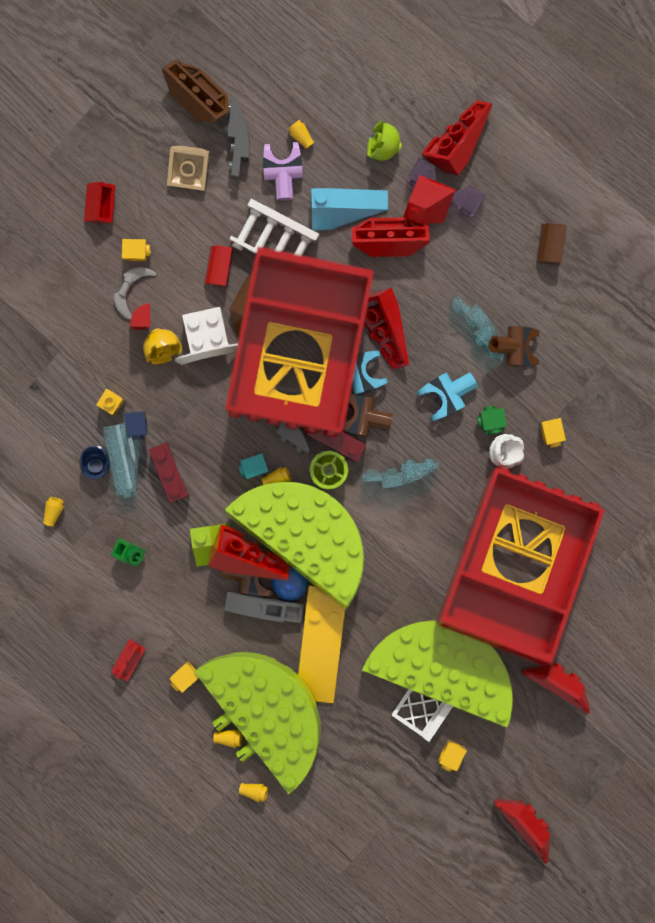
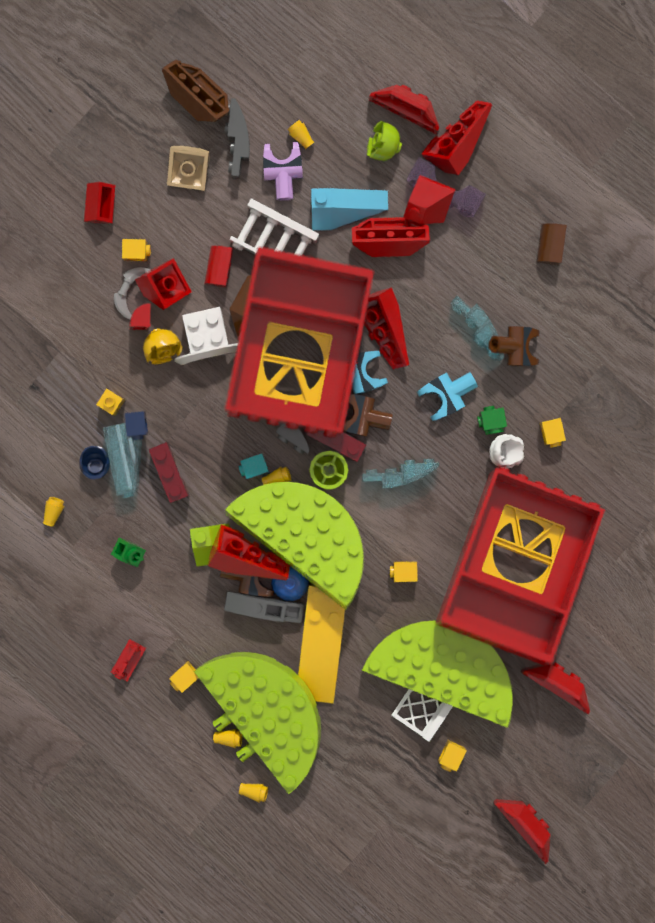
none -> red slope [135,258,192,310]
none -> red wedge [369,85,440,135]
none -> yellow brick [390,561,418,582]

